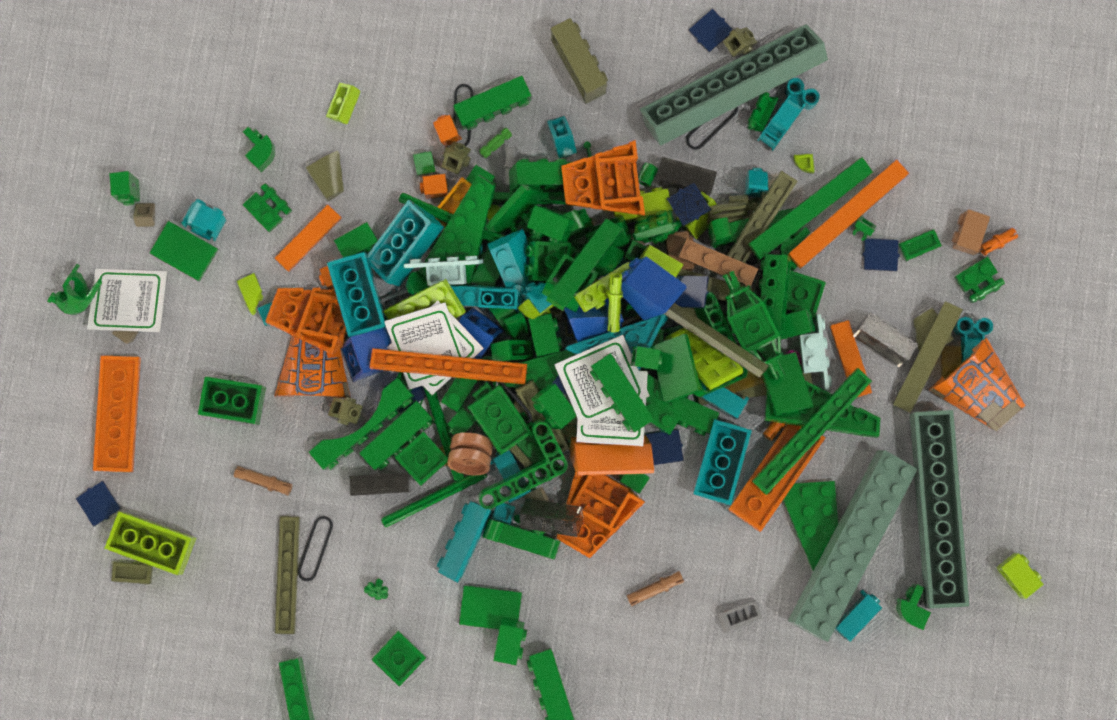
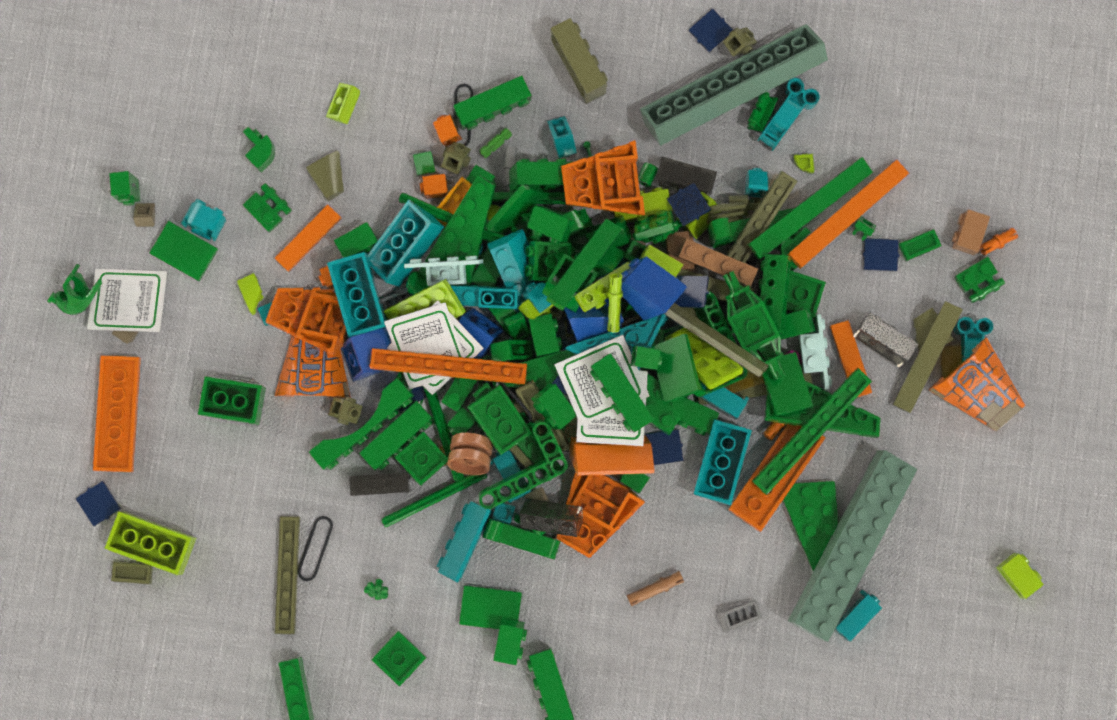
medium nougat pin [234,466,293,496] -> none
black piece [686,106,738,150] -> none
green brick [897,584,931,630] -> none
sand green brick [909,410,969,609] -> none

